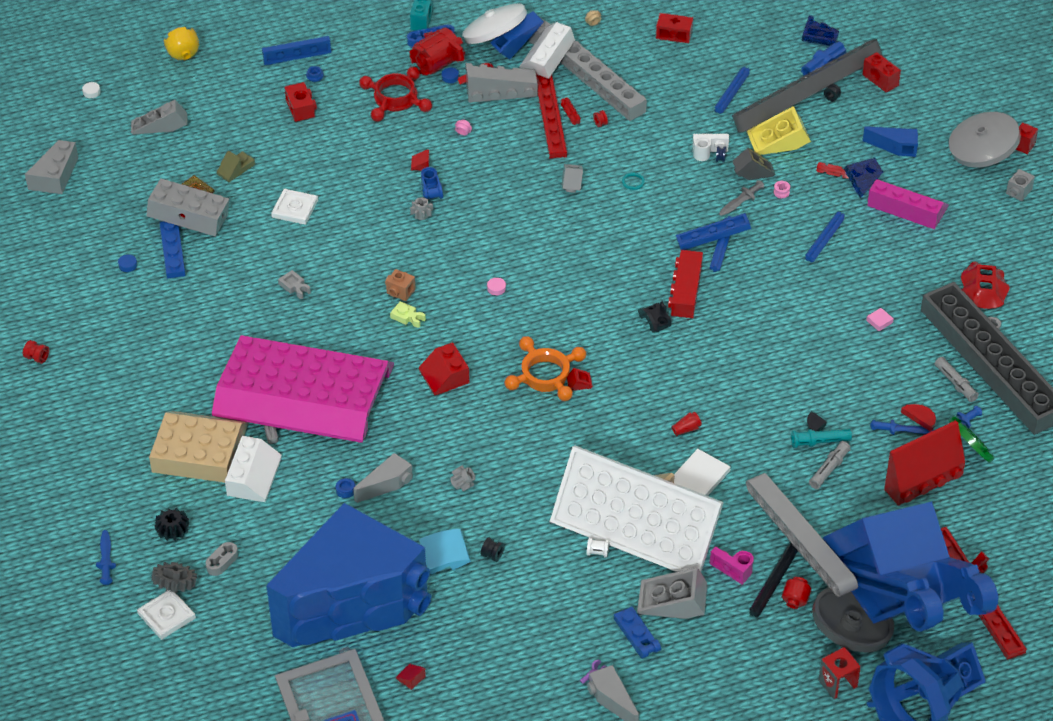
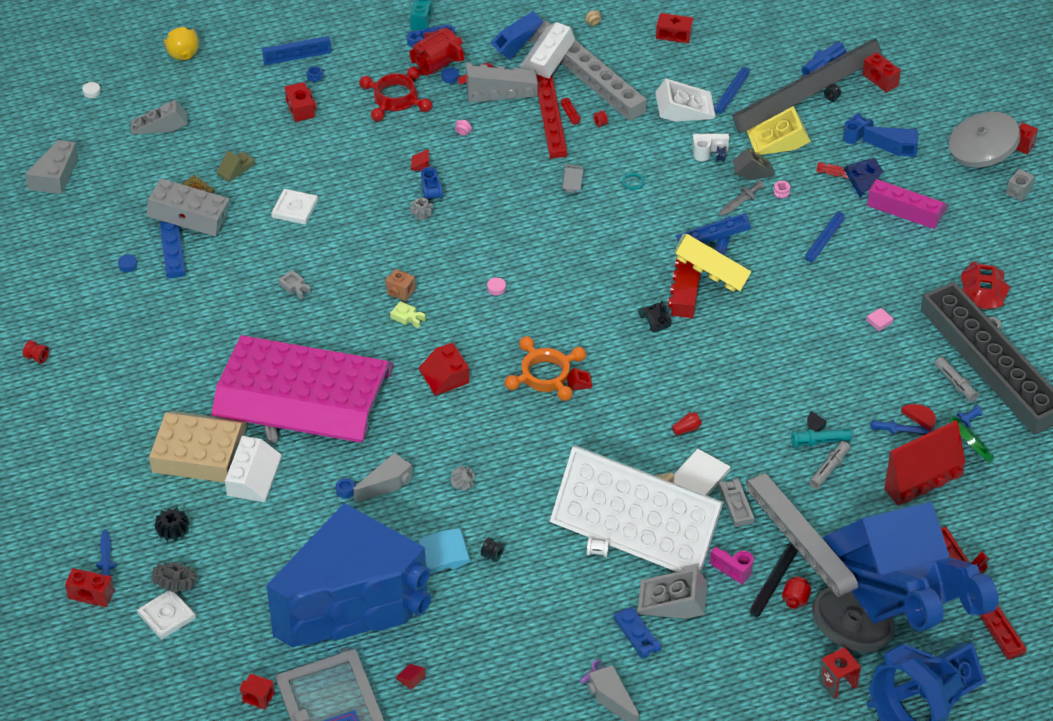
light grey beam [206,542,238,576] -> none
white dish [462,3,527,44] -> none
clear blue wing [802,15,839,46] -> none
none -> red brick [65,568,114,607]
none -> red brick [240,673,275,710]
none -> white slope [655,78,716,122]
none -> light yellow slope [674,233,752,292]
none -> light grey plate [718,478,754,527]
none -> blue piece [843,113,874,144]

